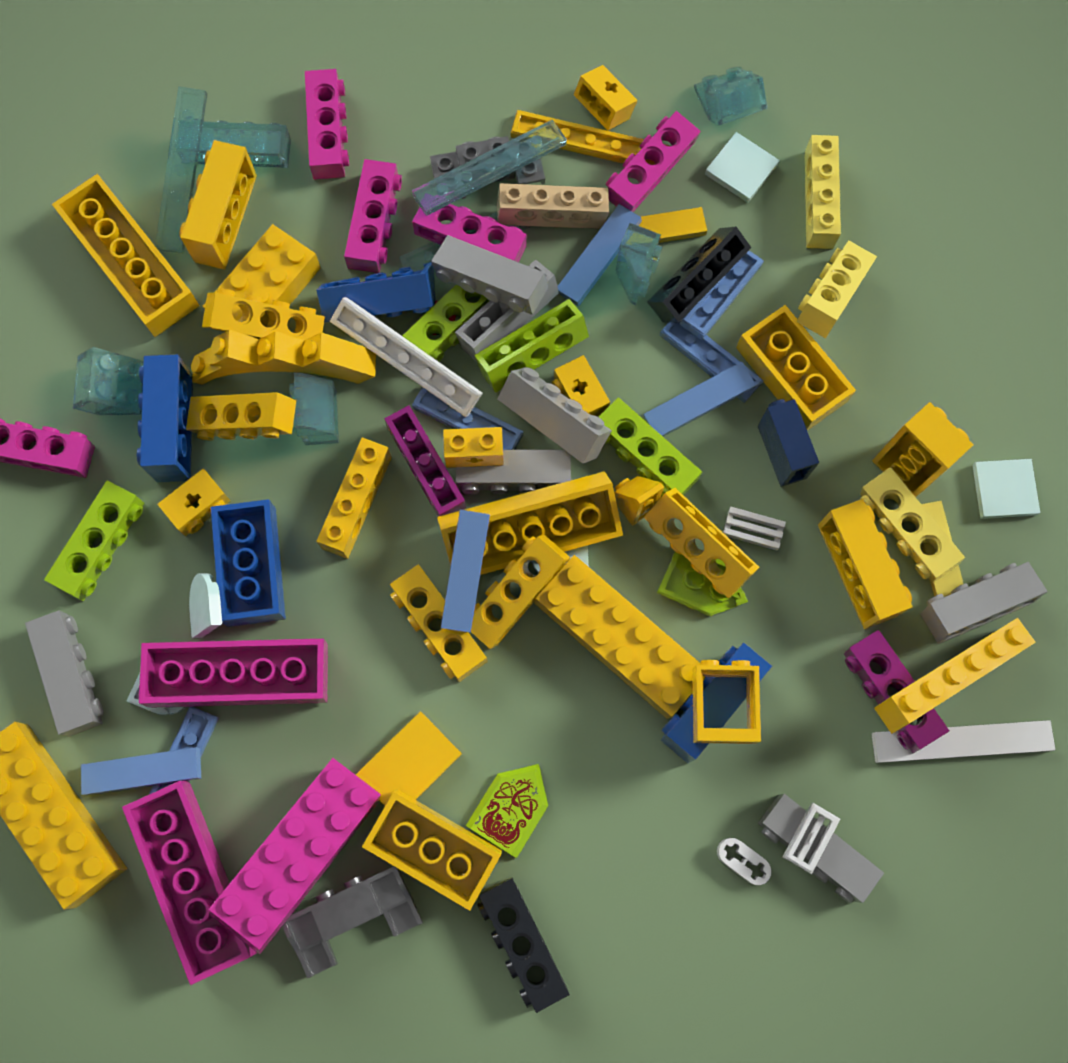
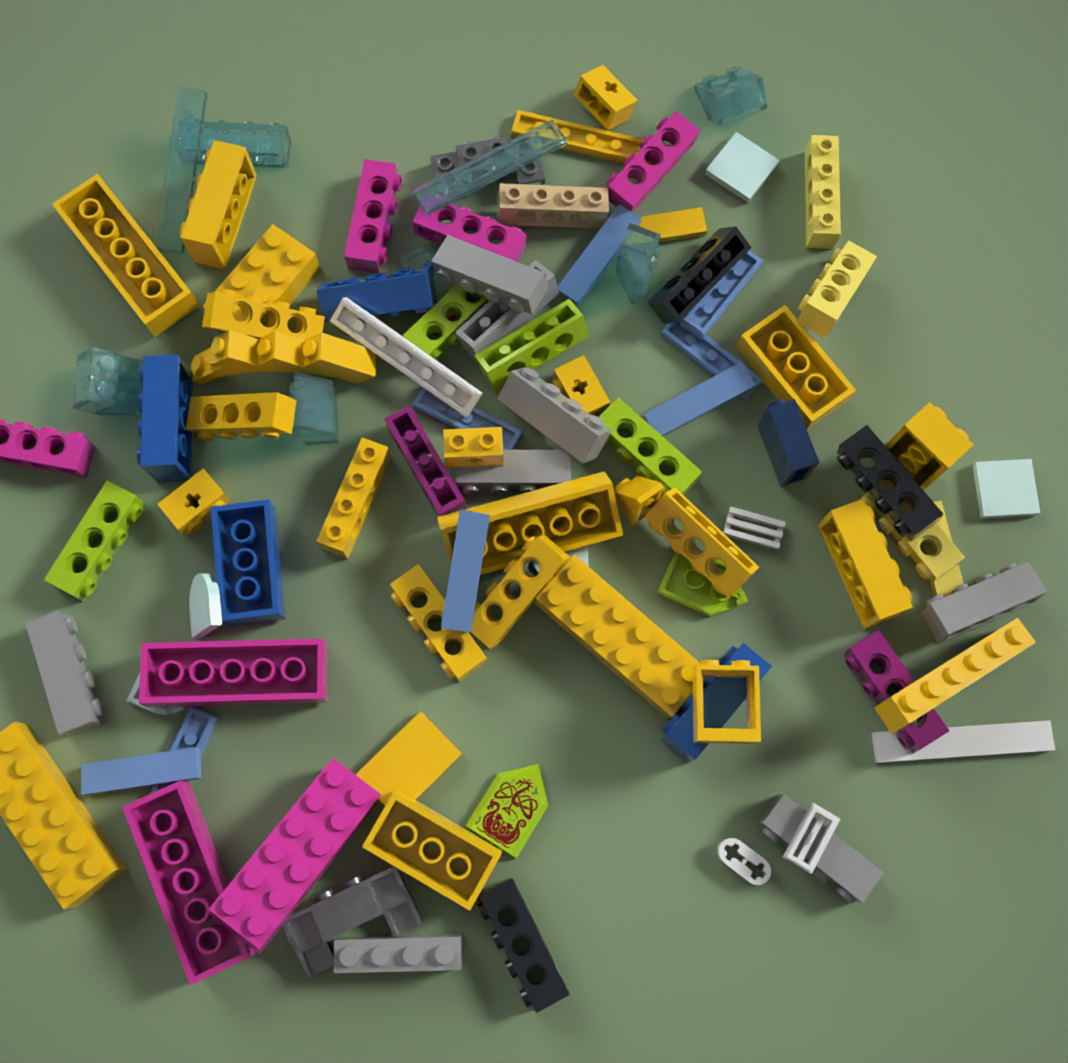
dark pink brick [305,69,349,180] -> none
none -> light grey brick [334,934,463,973]
none -> black brick [837,425,943,542]

